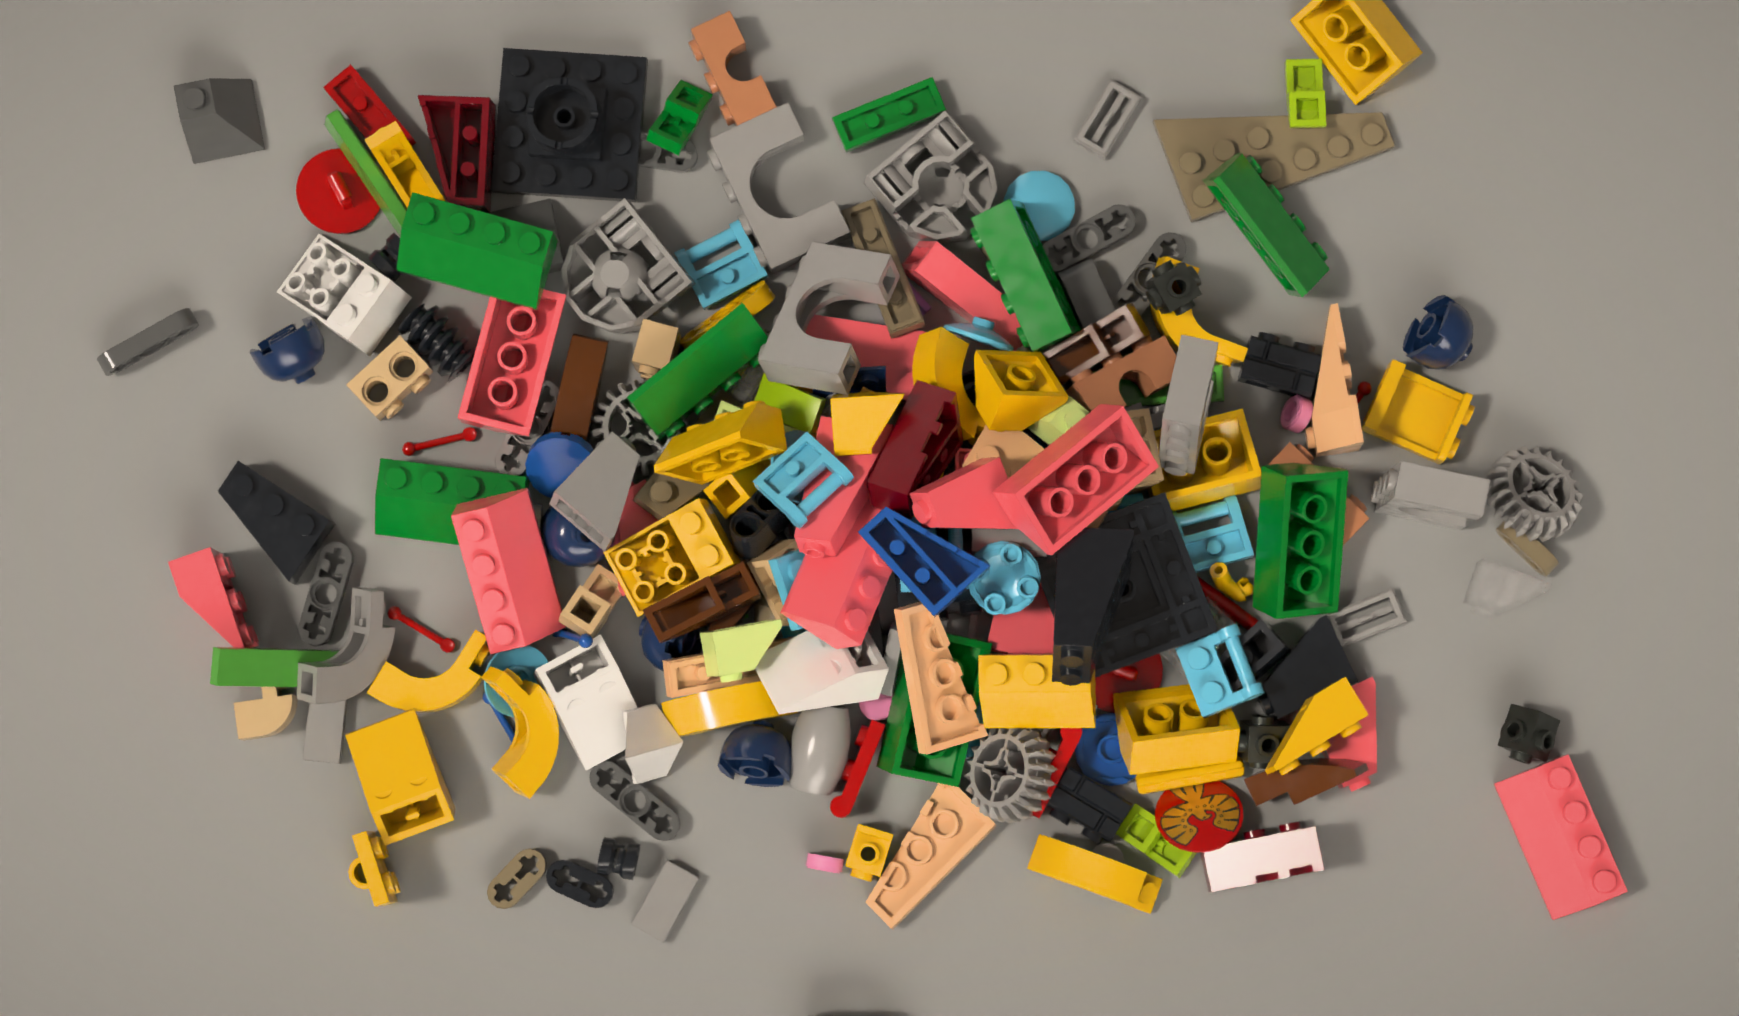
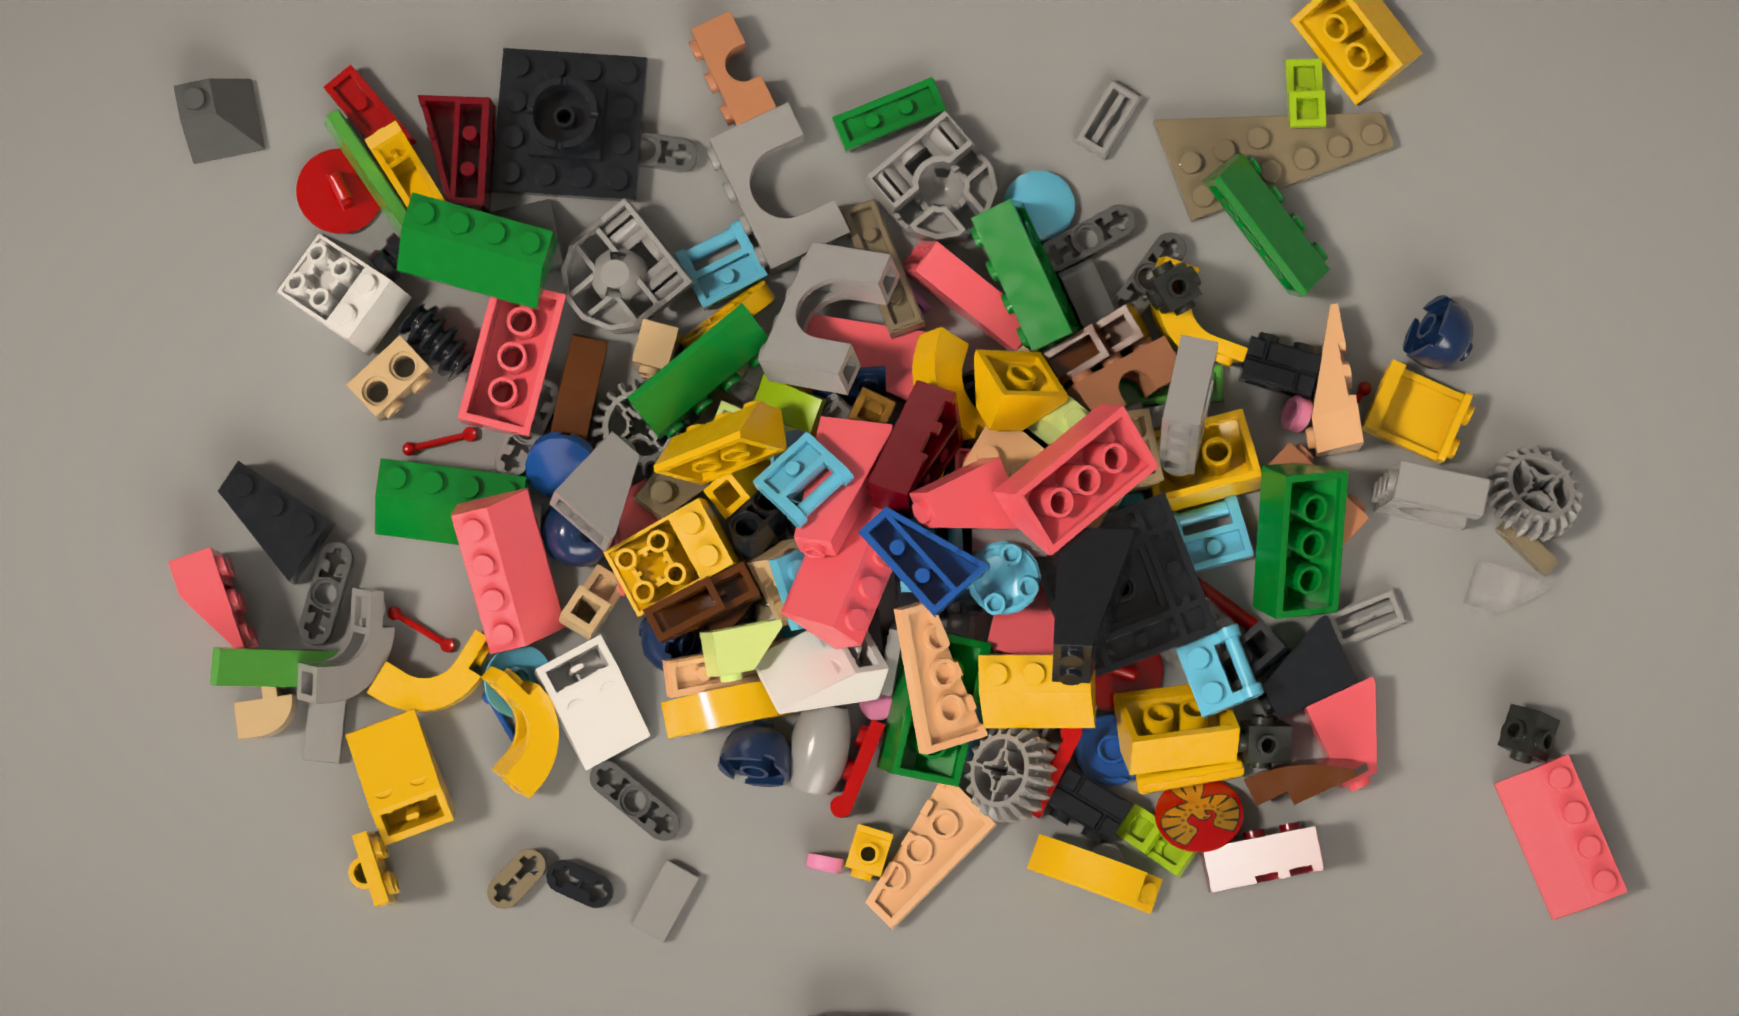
dark grey beam [97,308,199,376] -> none
dark blue cylinder [249,316,325,384] -> none
blue hinge [552,629,593,648] -> none
black wheel [597,837,641,881] -> none
white slope [623,704,683,784] -> none
green slope [646,80,713,156] -> none
yellow slope [830,392,905,456] -> none
medium azure dish [943,316,1014,351] -> none
yellow arm [1209,562,1254,602] -> none
yellow slope [1265,677,1369,775] -> none

